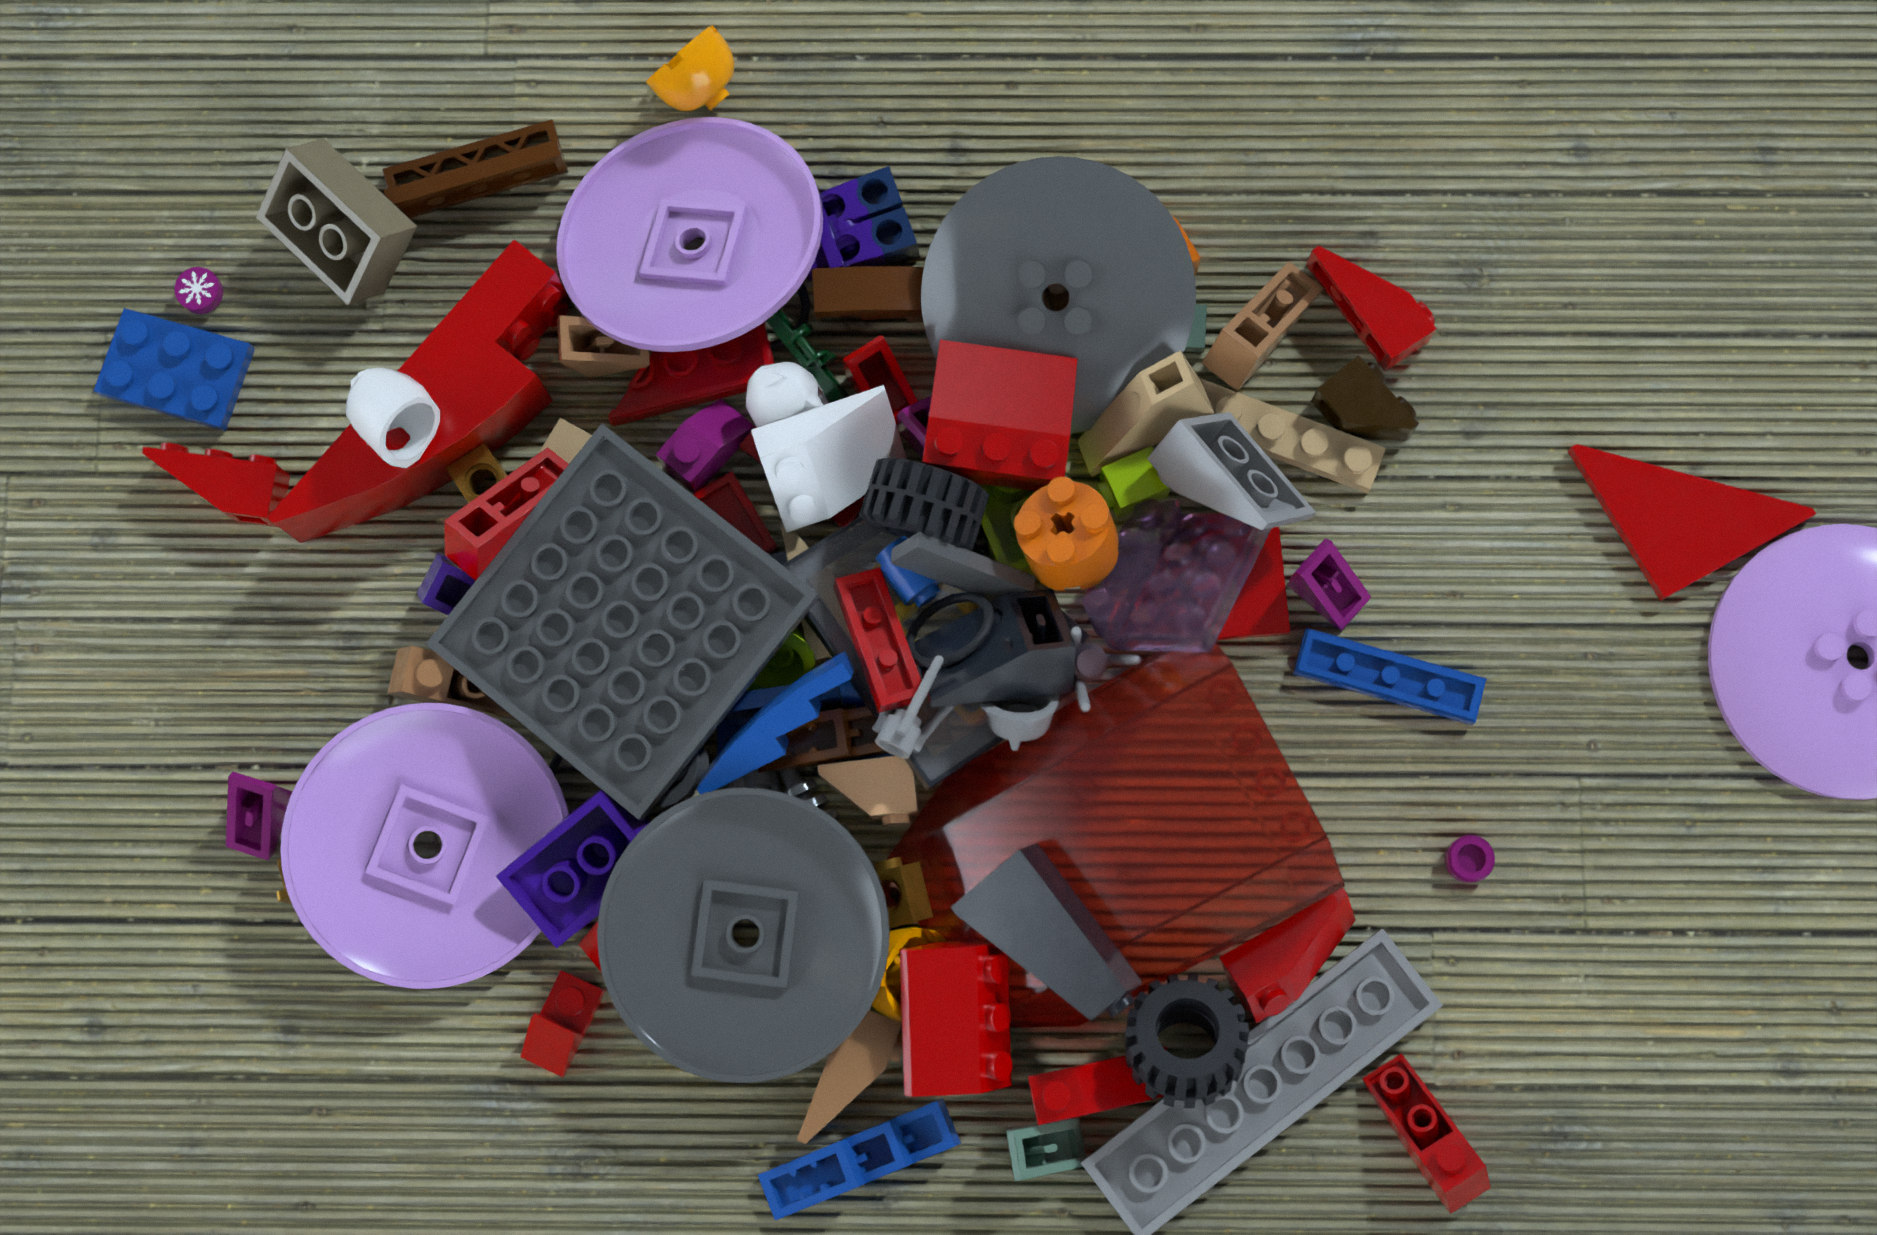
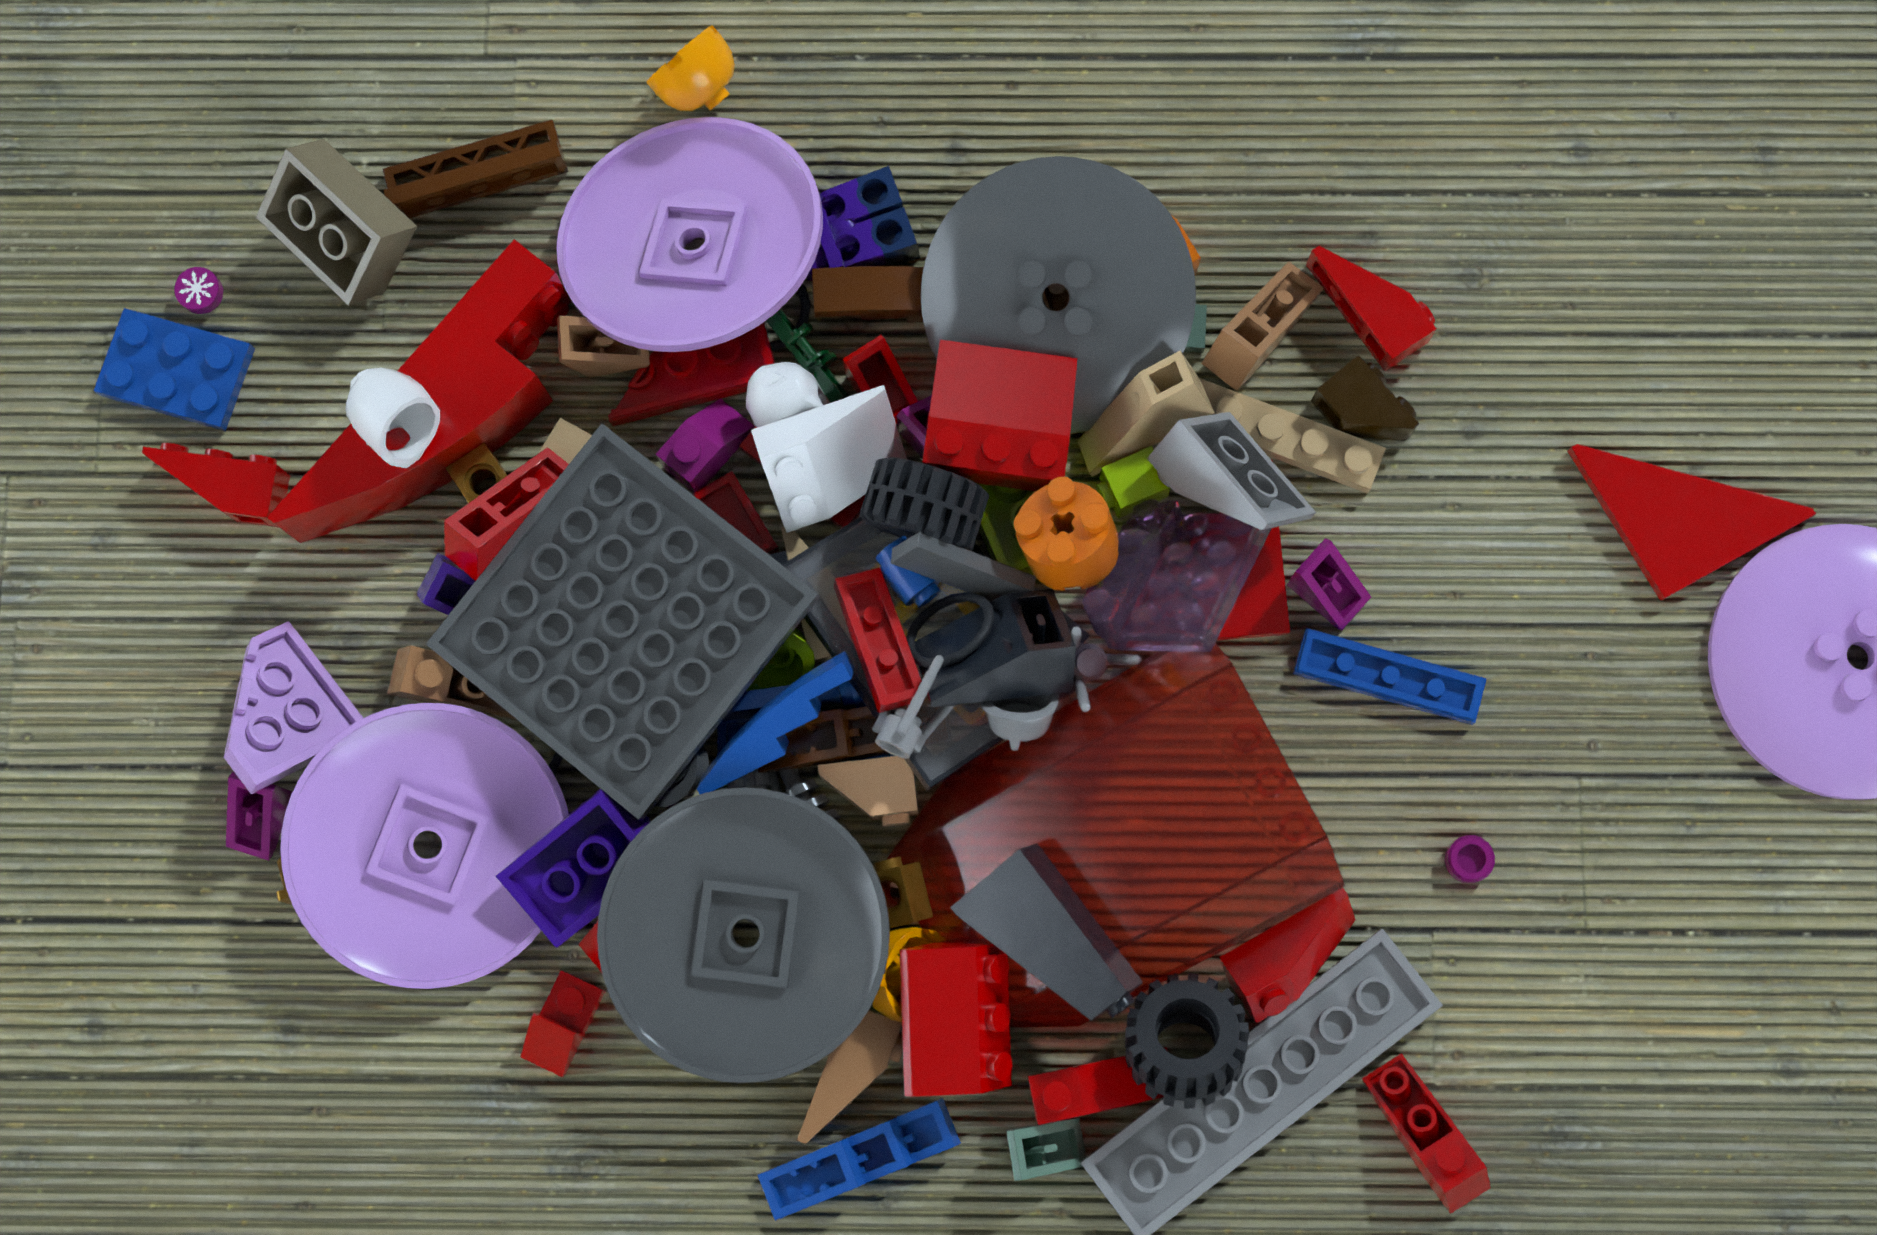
none -> lavender plate [223,621,363,794]

